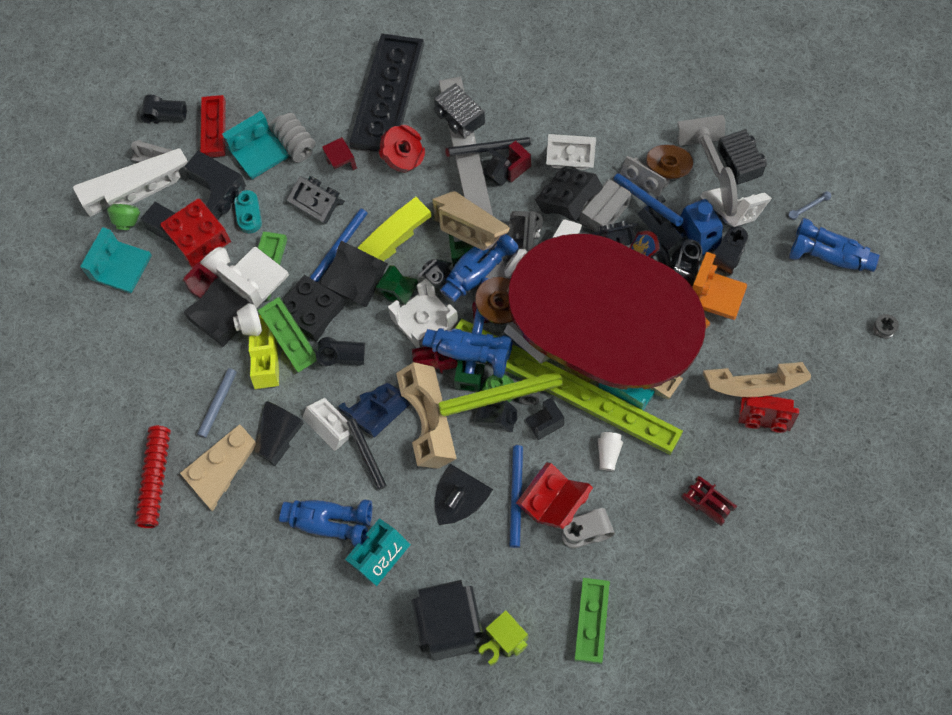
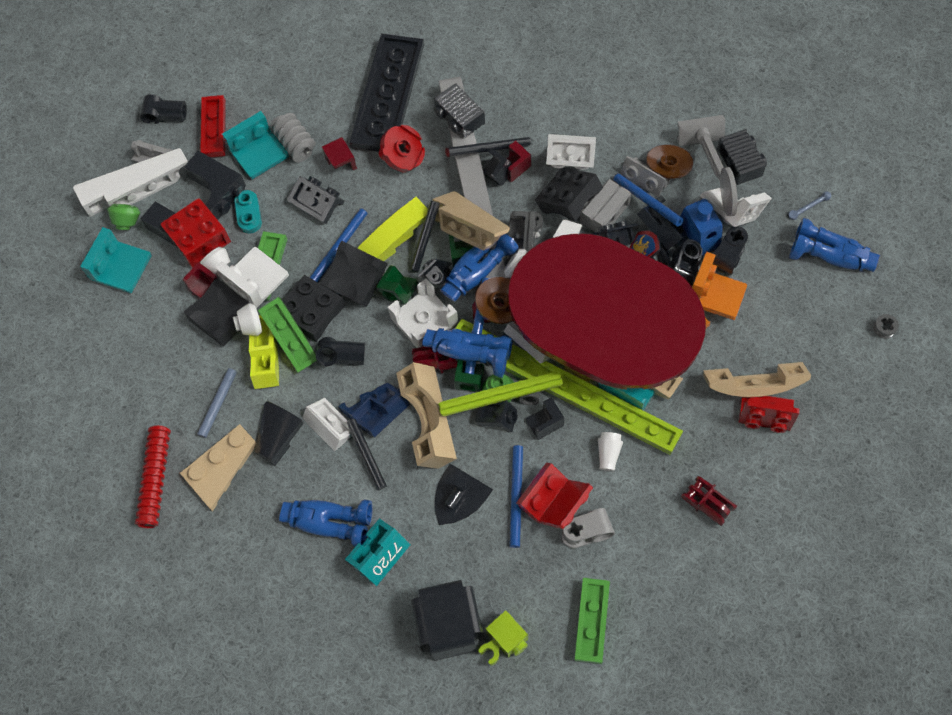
none -> black bar [410,200,440,272]

